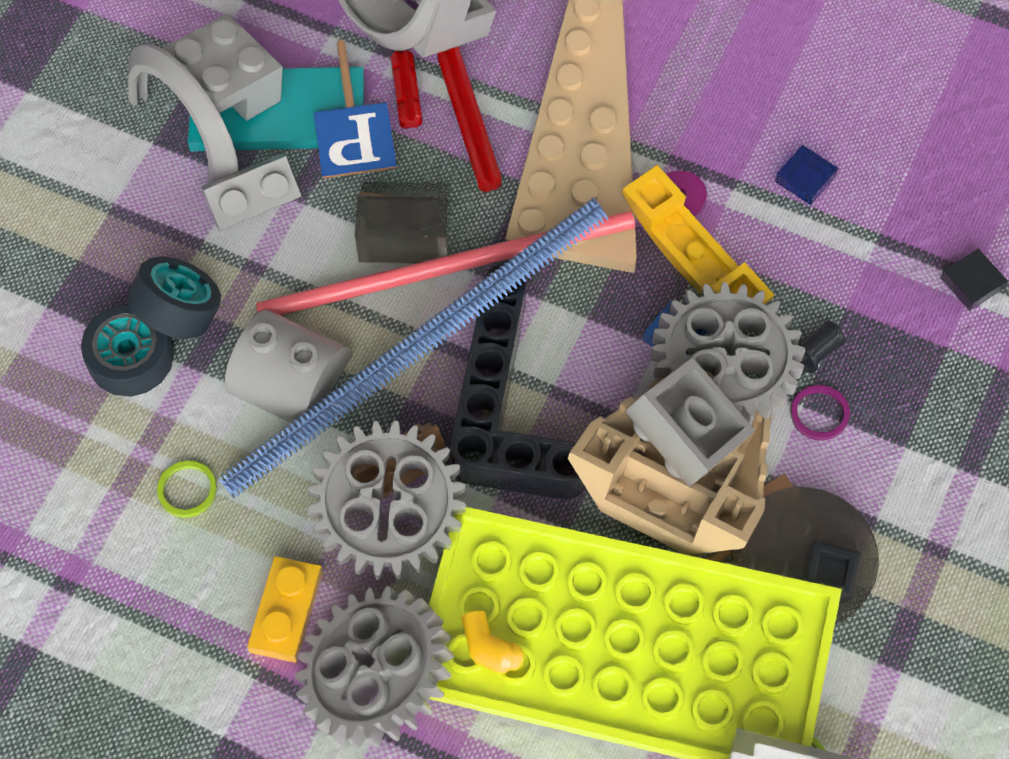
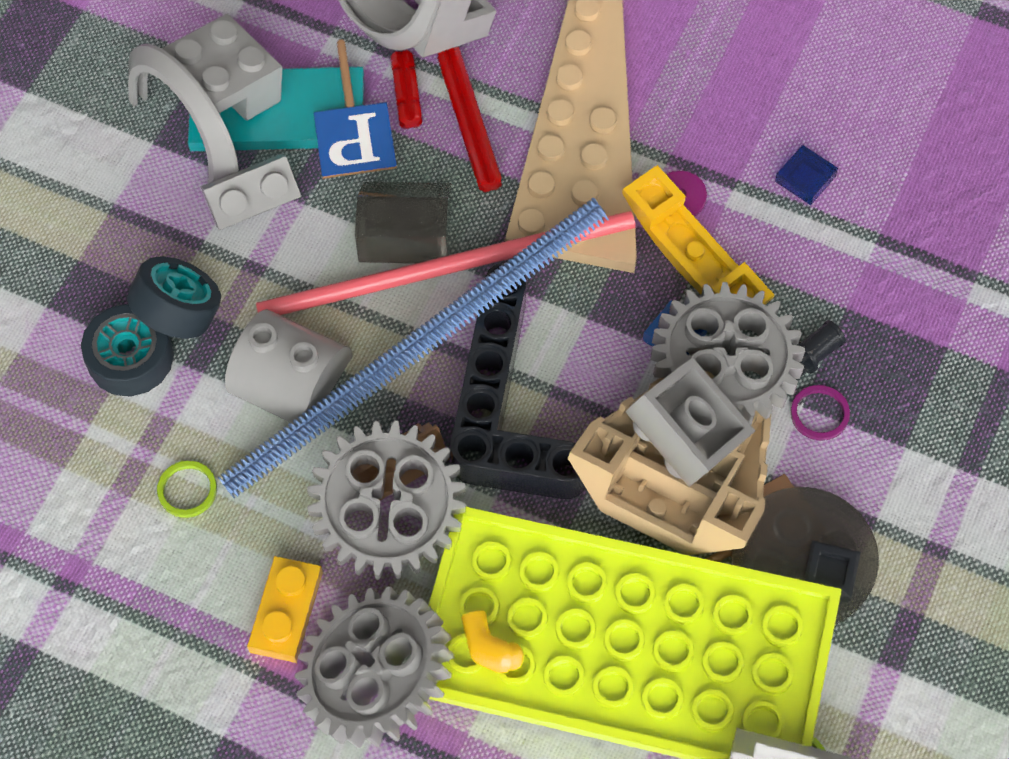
black tile [941,248,1008,311] -> none

